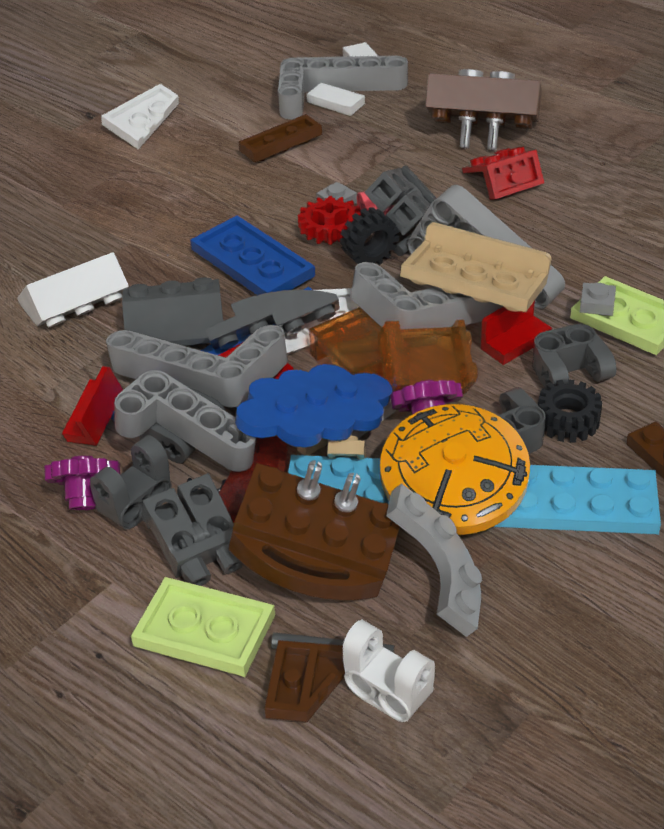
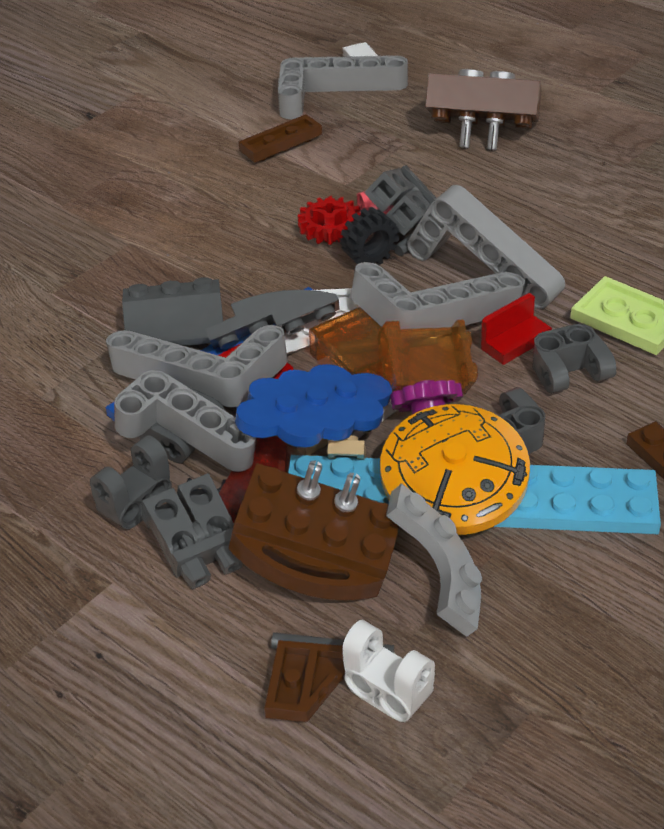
white slope [17,252,129,328] -> none
magenta plant [44,456,121,511] -> none
red panel [62,366,123,446] -> none
white wing [101,84,178,149] -> none
yellowish green plate [131,577,275,677] -> none
blue plate [190,215,315,295] -> none
white tile [307,83,365,116] -> none
light grey plate [316,182,357,204] -> none
tan bracket [400,222,551,312] -> none
red bracket [462,146,544,200] -> none
black tyre [538,379,602,443] -> none
light grey plate [580,283,616,316] -> none

